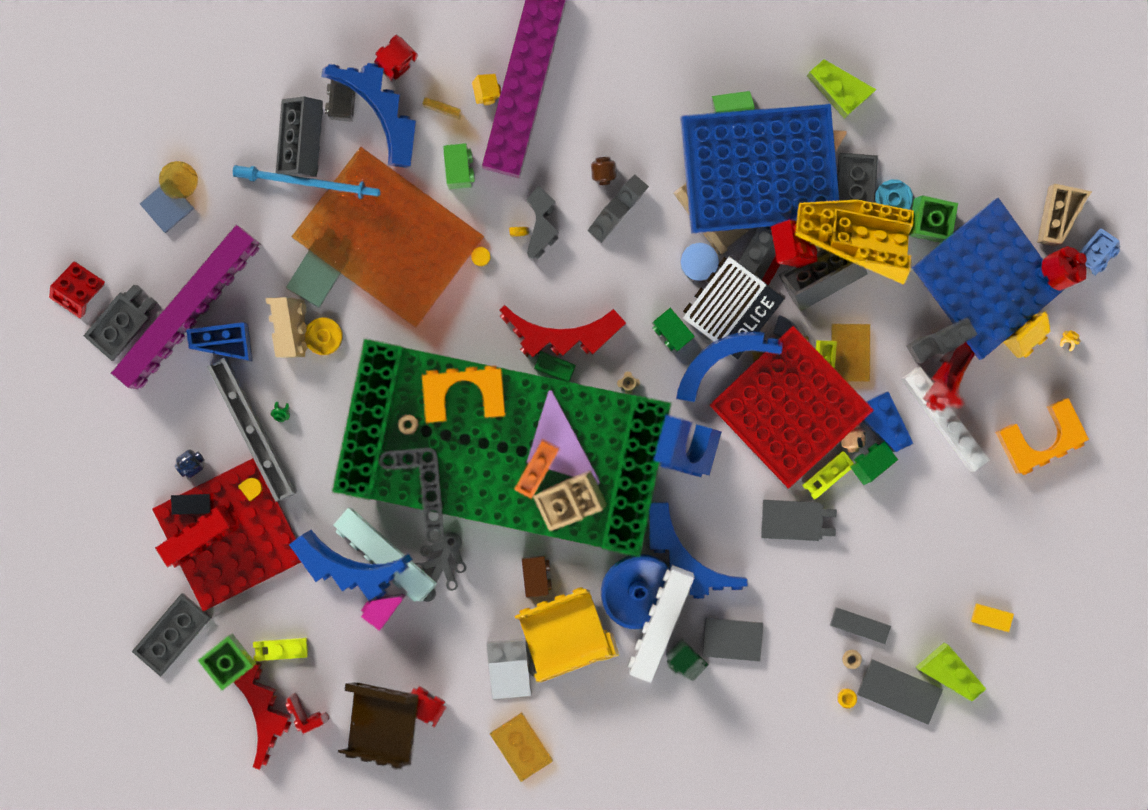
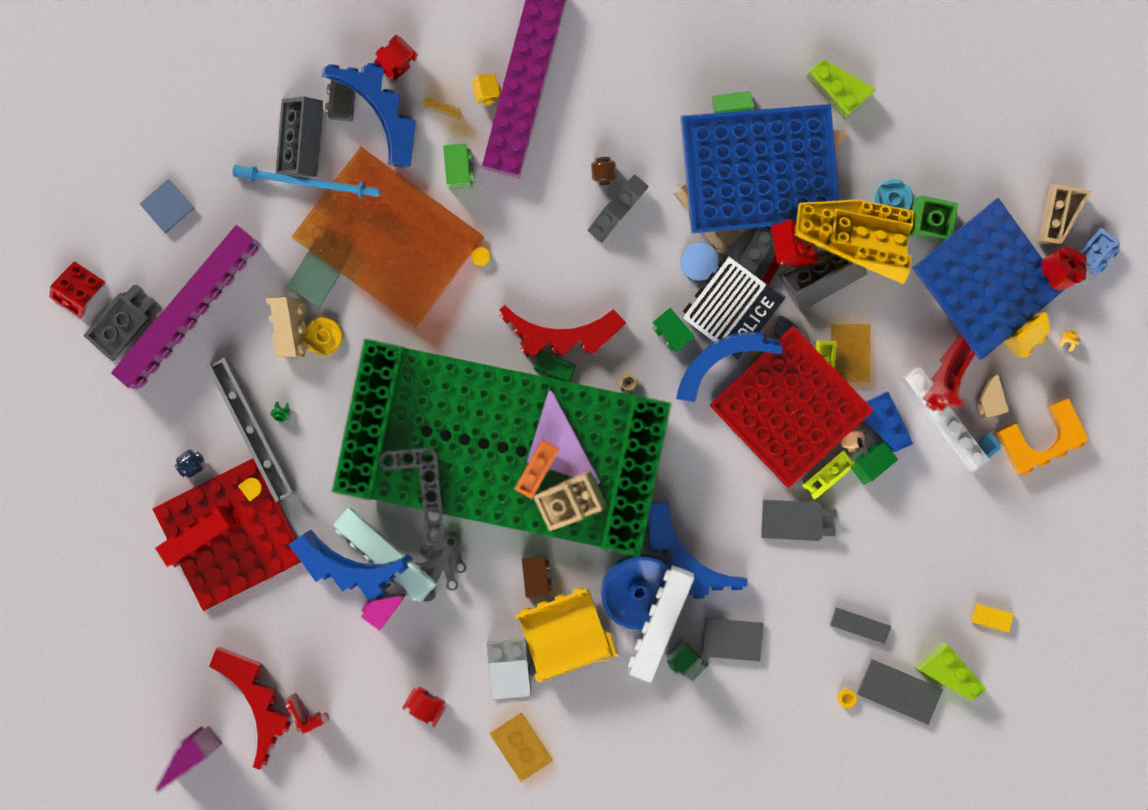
dark grey tile [132,593,212,677] -> none
clear yellow tile [159,161,198,199] -> none
black tile [171,494,211,515] -> none
blue wedge [186,322,253,361] -> none
bright green brick [198,633,256,691] -> none
neon yellow plate [253,638,308,661] -> none
dark brown panel [338,682,419,769] -> none
tan plate [398,415,418,434] -> none
light orange arch [422,366,505,423] -> none
yellow tile [509,227,529,237] -> none
dark grey arch [526,186,559,261] -> none
blue arch [654,415,722,477] -> none
dark grey tile [837,153,878,203] -> none
tan plate [842,650,862,669] -> none
dark grey arch [907,318,977,364] -> none
none -> magenta slope [155,726,222,793]
none -> tan slope [976,375,1009,418]
none -> dark azure tile [977,433,1002,458]

